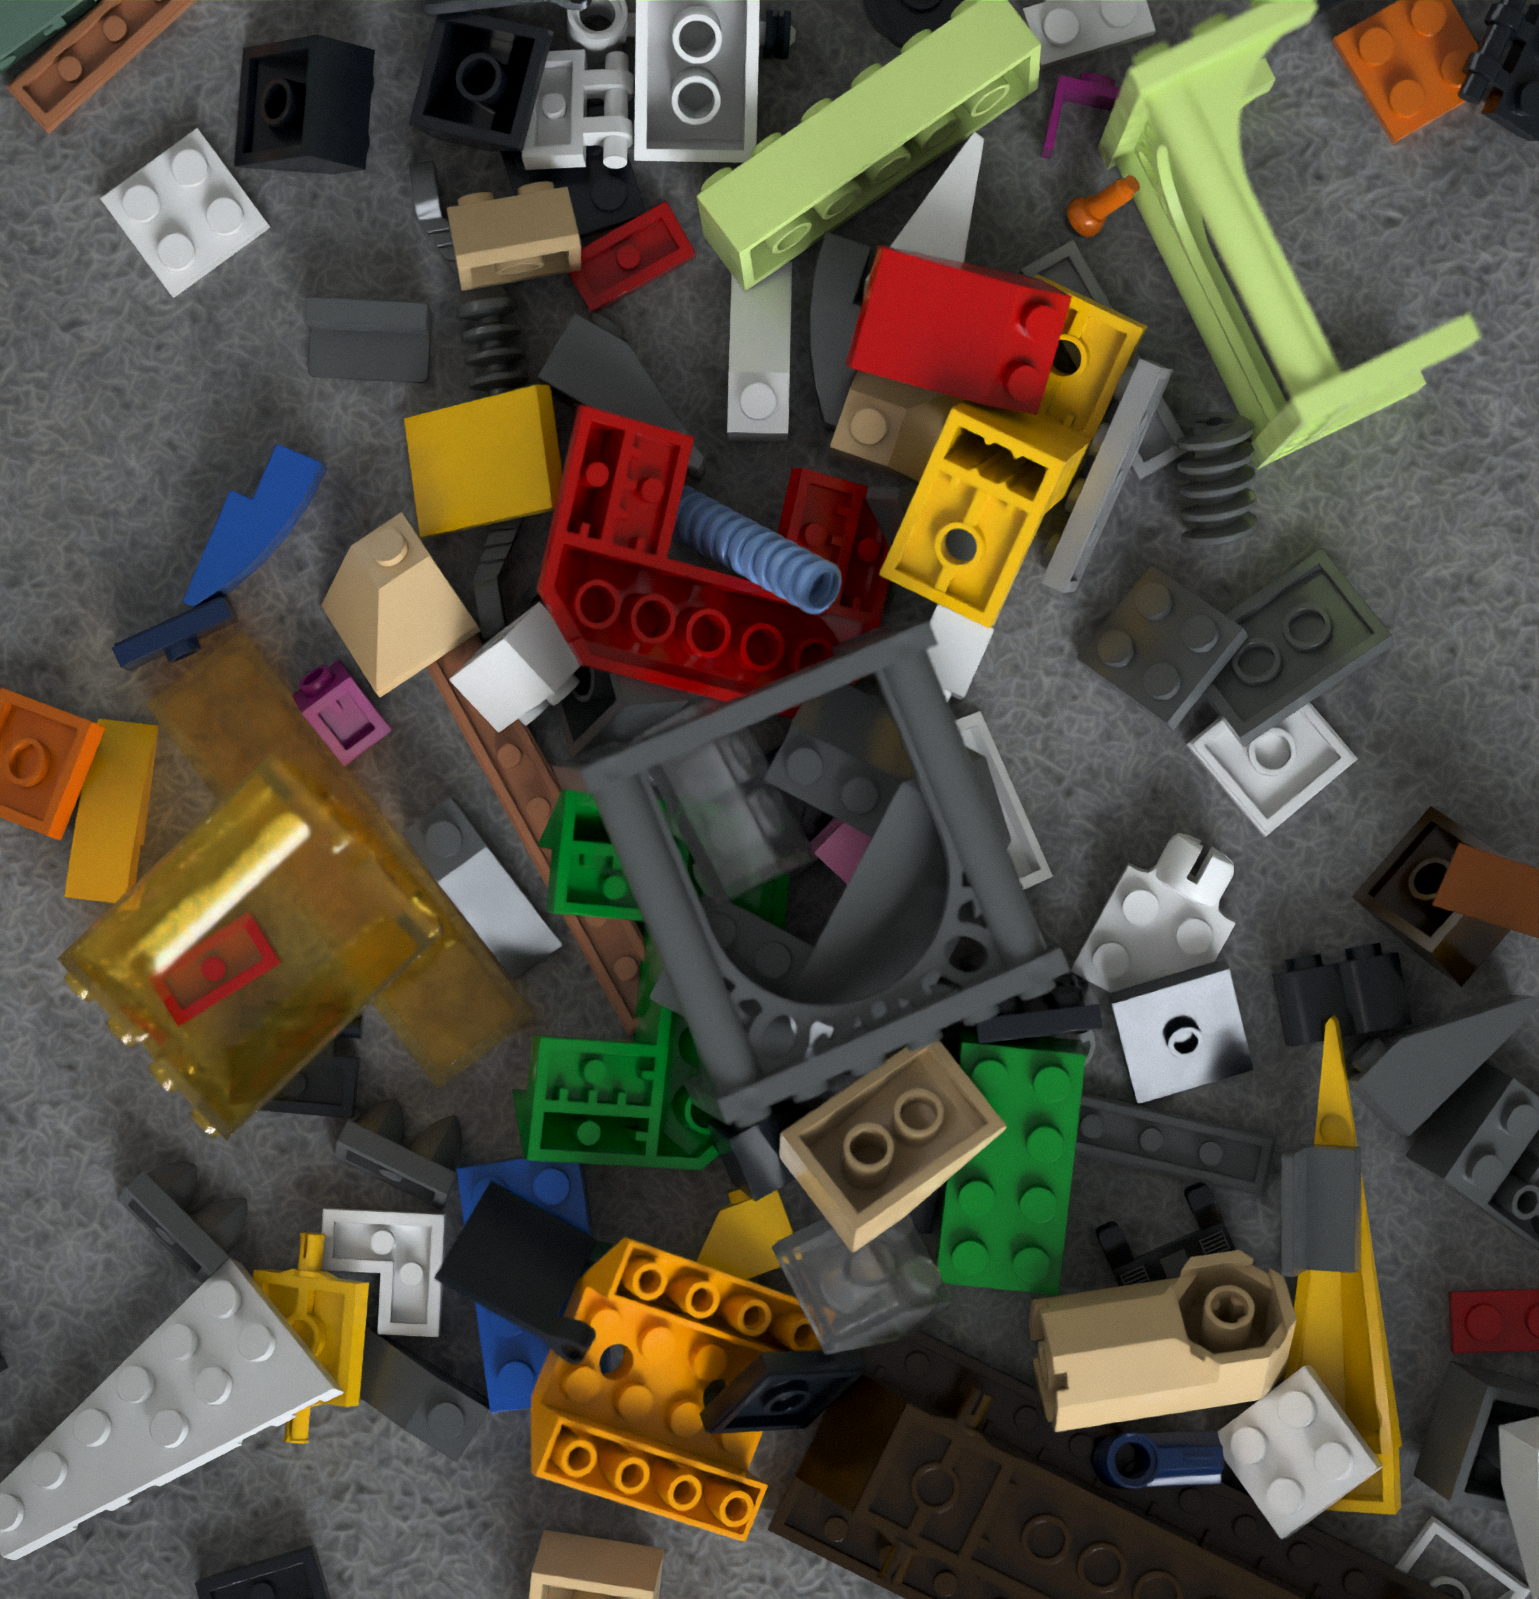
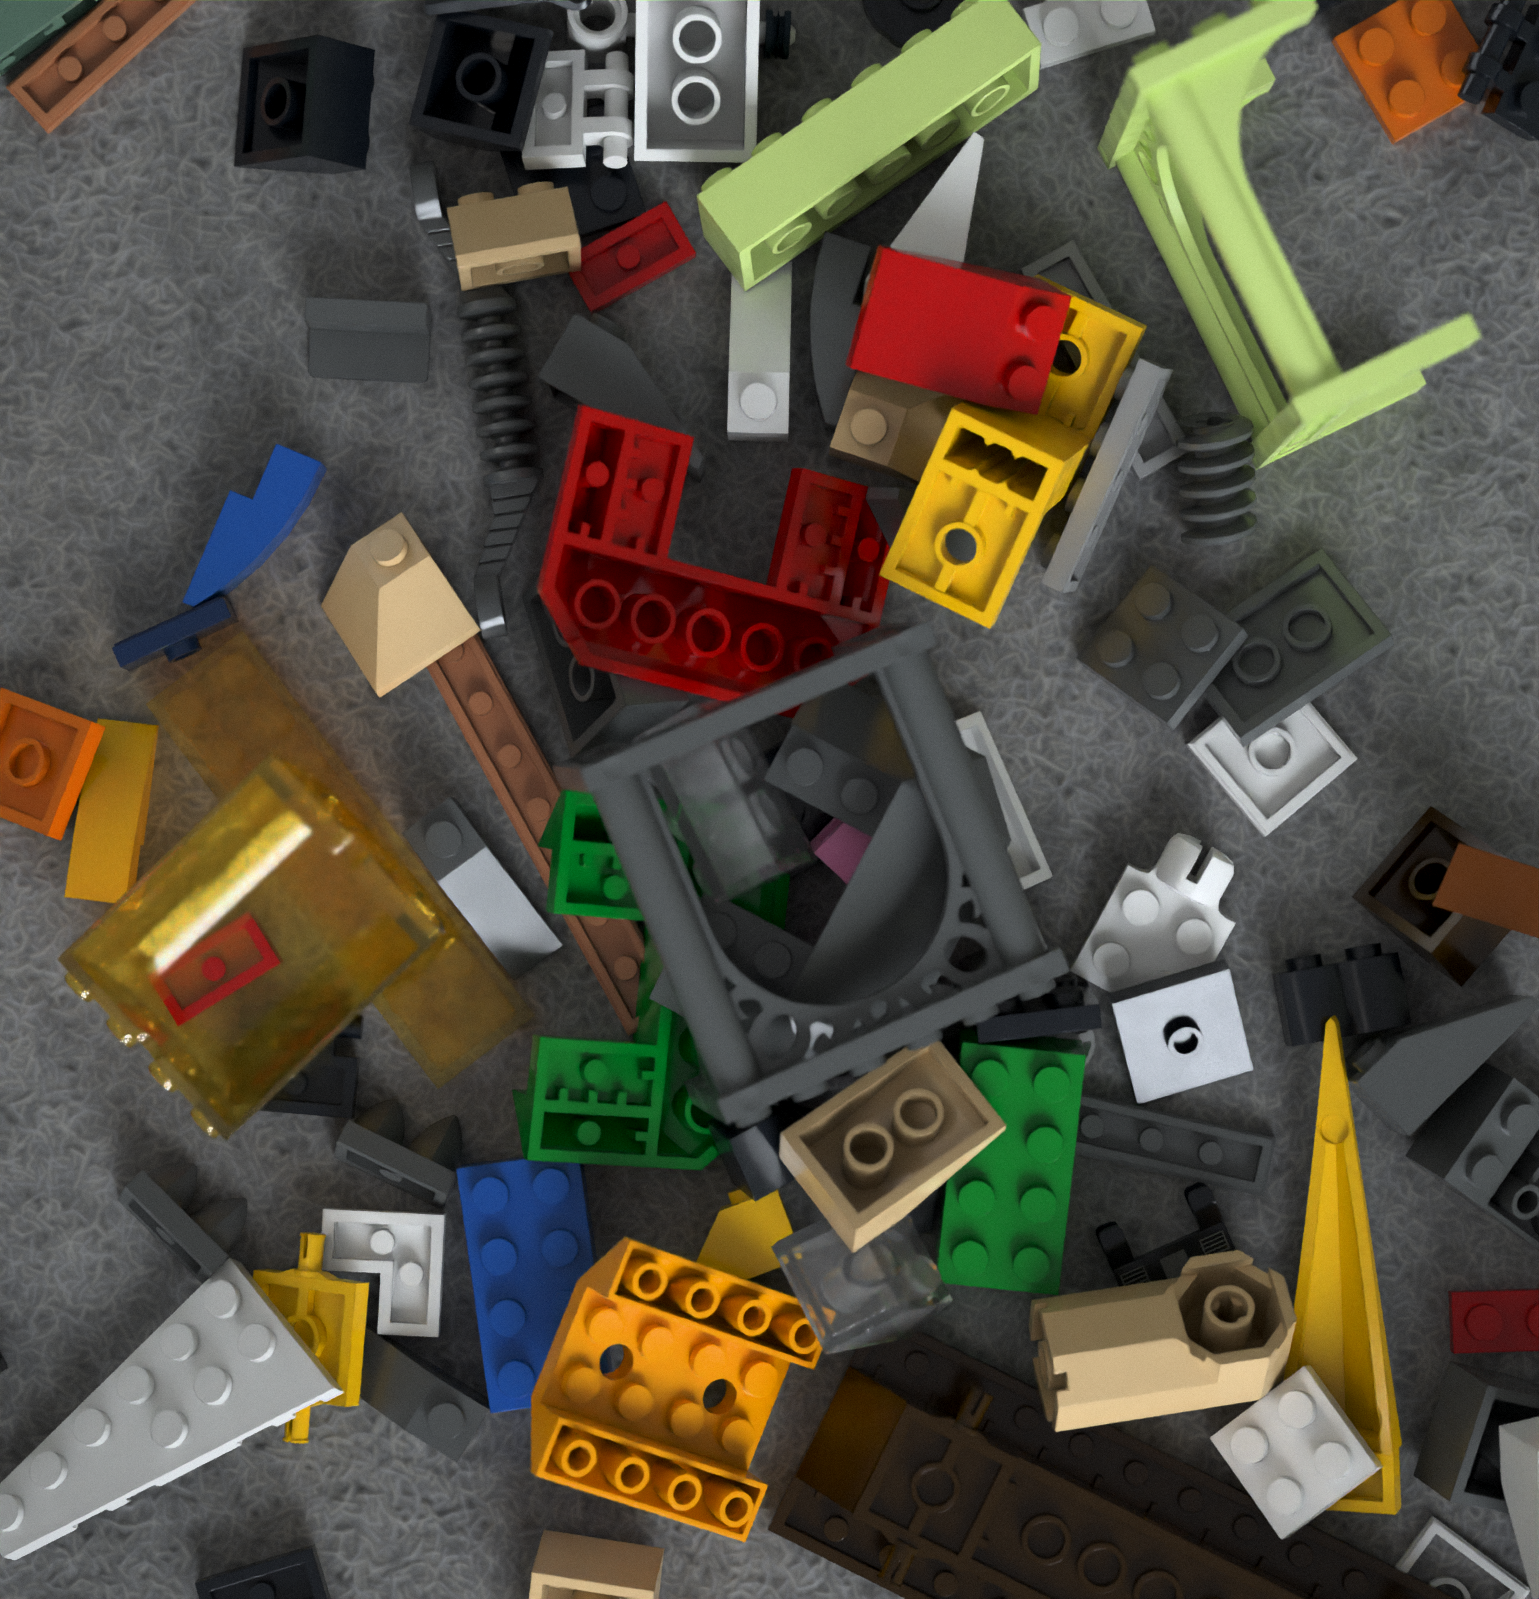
white plate [100,128,270,298] -> none
magenta bracket [292,660,392,766] -> none
yellow tile [404,385,562,537] -> none
black flag [434,1181,617,1365] -> none
white brick [449,602,581,733] -> none
light blue piece [672,484,842,614] -> none
black plate [699,1348,868,1434] -> none
white brick [927,604,995,701] -> none
magenta bracket [1041,73,1121,159] -> none
orange piece [1064,175,1140,238] -> none
dark blue piece [1092,1430,1224,1489] -> none
dark grey panel [1281,1144,1361,1277] -> none

